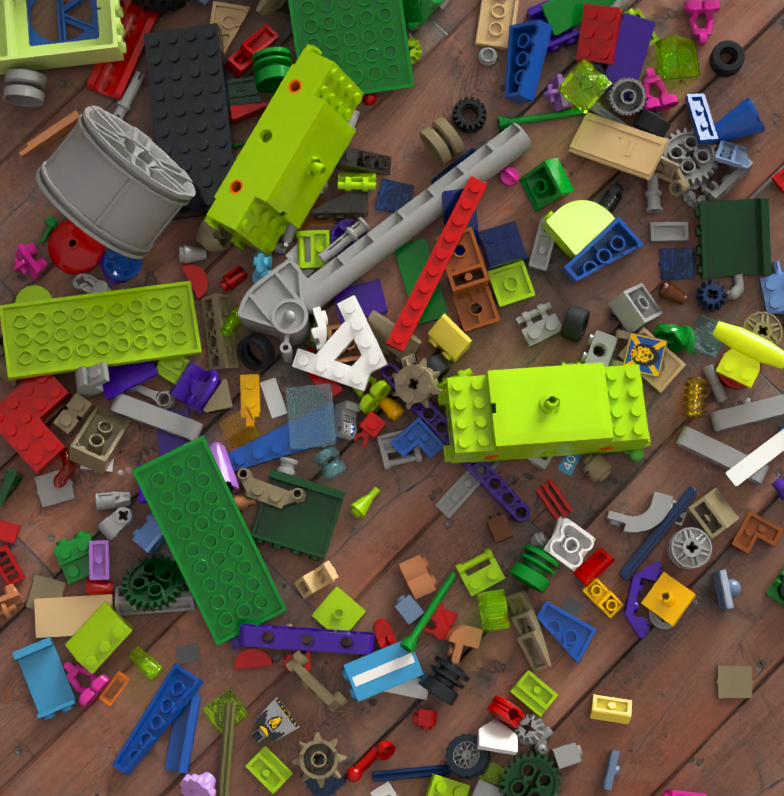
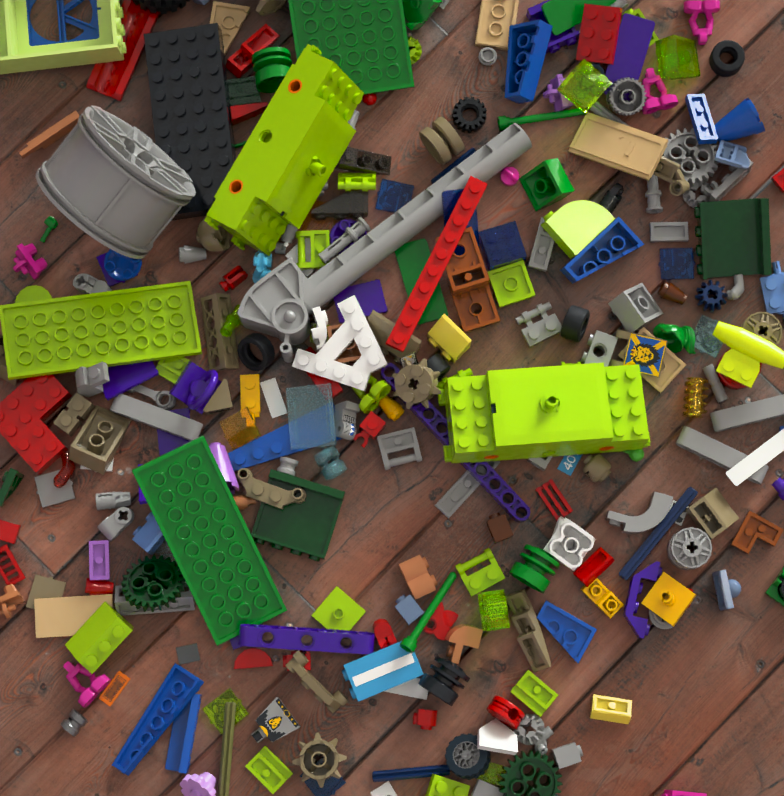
light grey wheel [2,69,47,107] -> none
dark azure panel [12,637,78,721] -> none
red dish [48,219,105,275] -> none
green plate [53,531,94,585] -> none
light grey pin [113,71,146,120] -> none
clear neon green hinge [129,646,164,681] -> none
red tile [181,264,209,300] -> none
tan brick [294,560,338,599] -> none
red piece [346,740,396,782] -> none
lime cone [349,487,380,518] -> none
blue plate [390,417,445,459] -> none
light grey plate [530,531,549,549] -> none
dark grey sticker [561,596,583,617] -> none
sand blue plate [602,750,620,791] -> none
black tyre [633,109,670,138] -> none
dark tan piece [715,666,754,698] -> none
none -> flat silver wheel [60,709,88,737]

